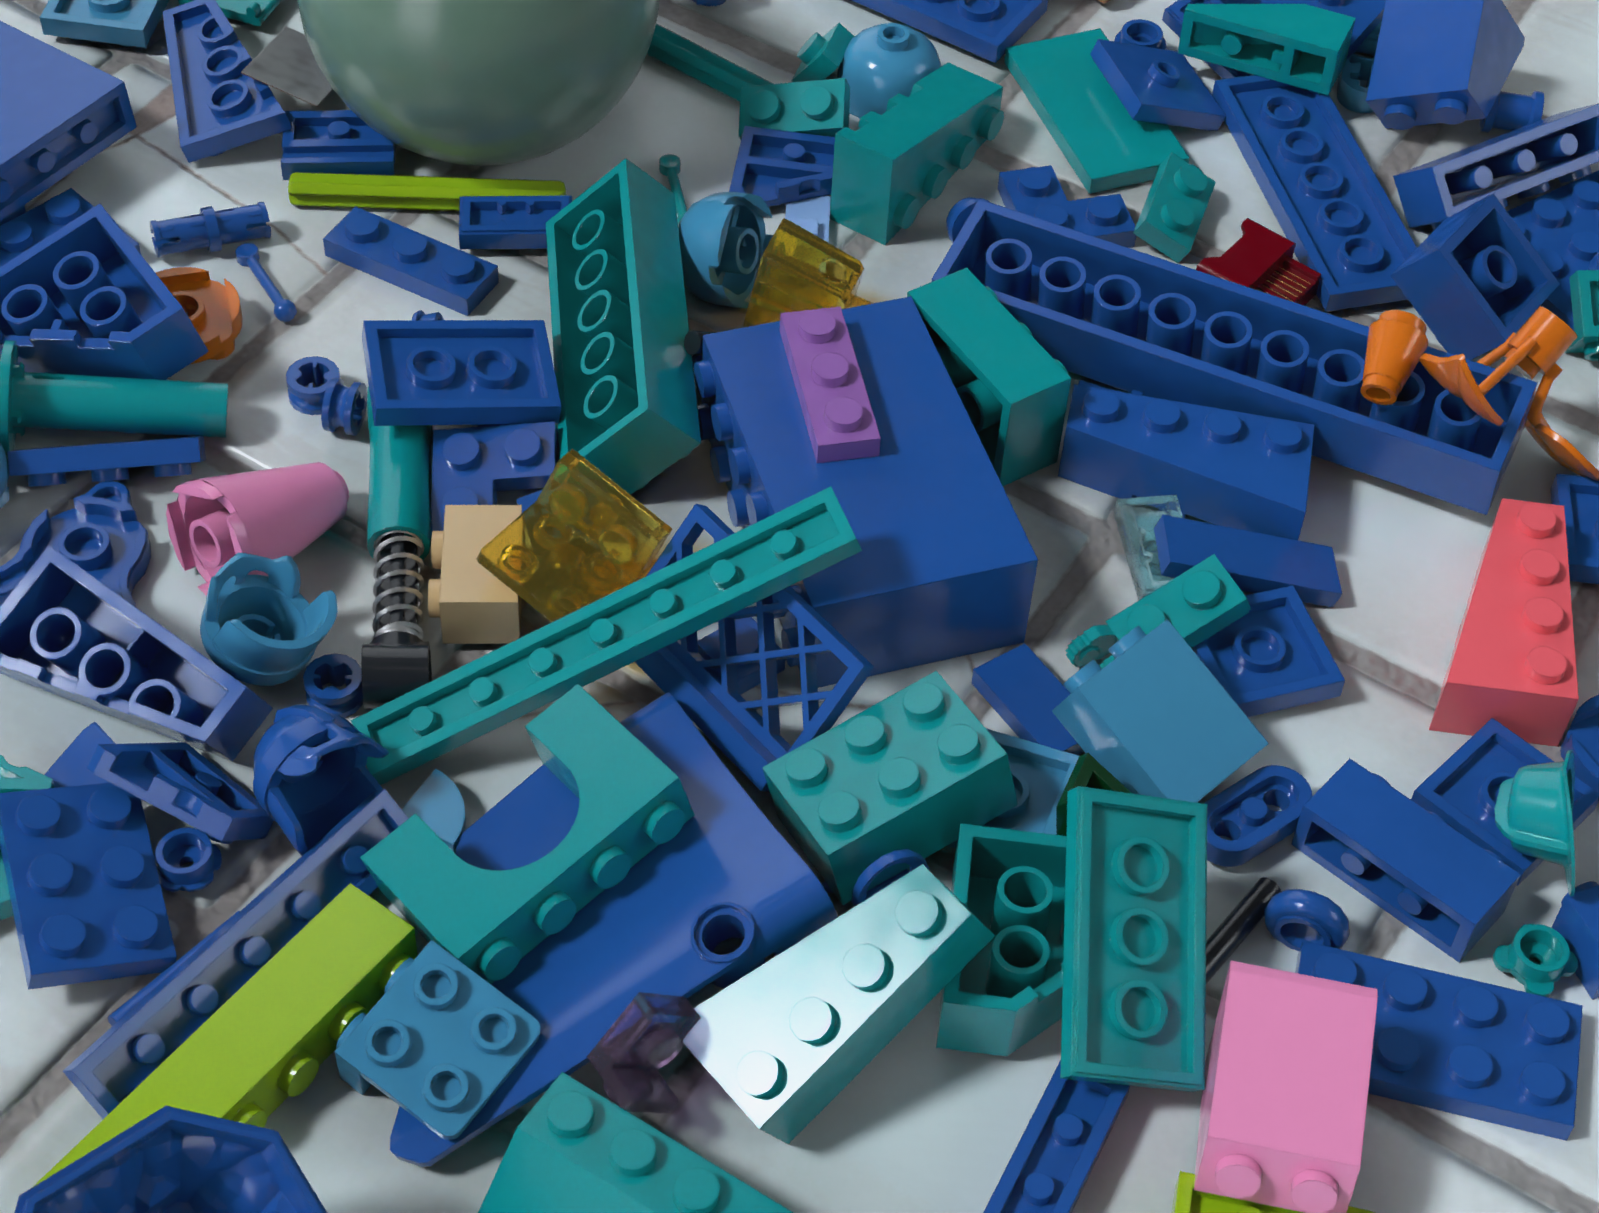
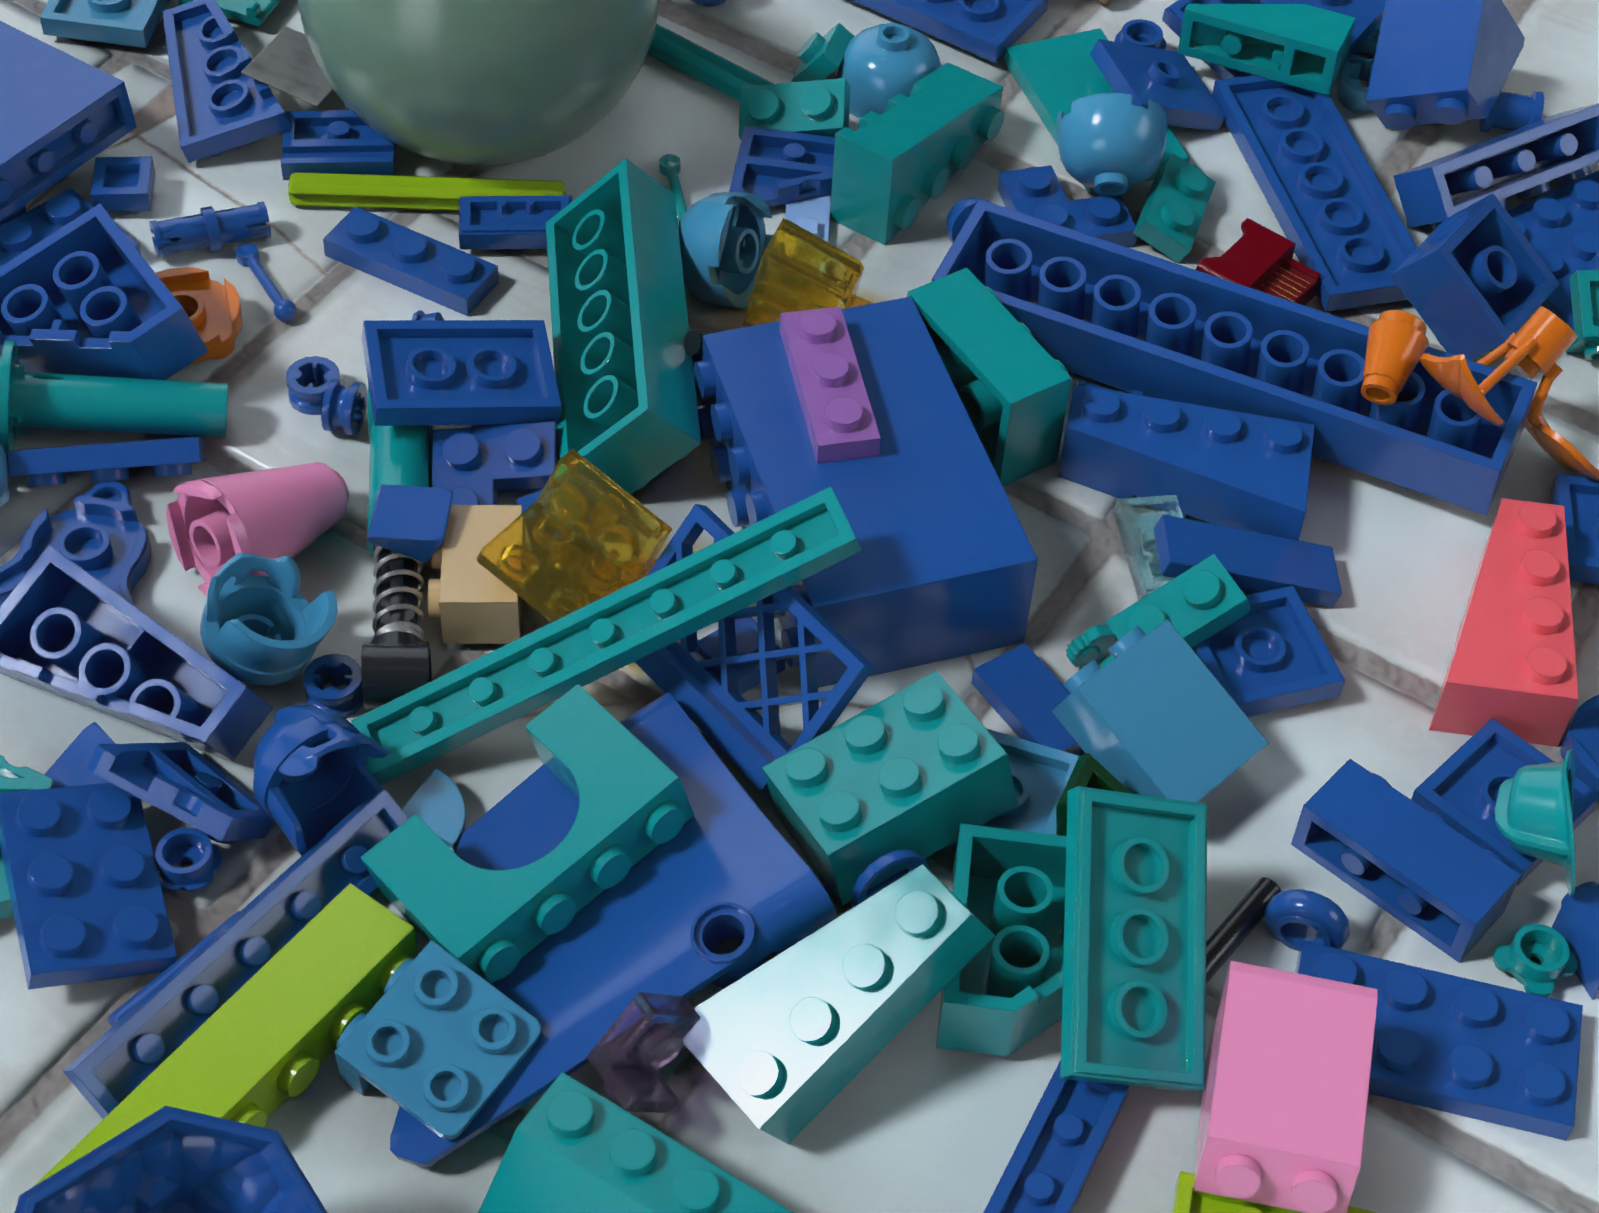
blue plate [1203,765,1312,867] -> none
none -> blue plate [90,156,155,212]
none -> blue slope [366,484,453,563]
none -> dark azure cylinder [1057,93,1167,196]

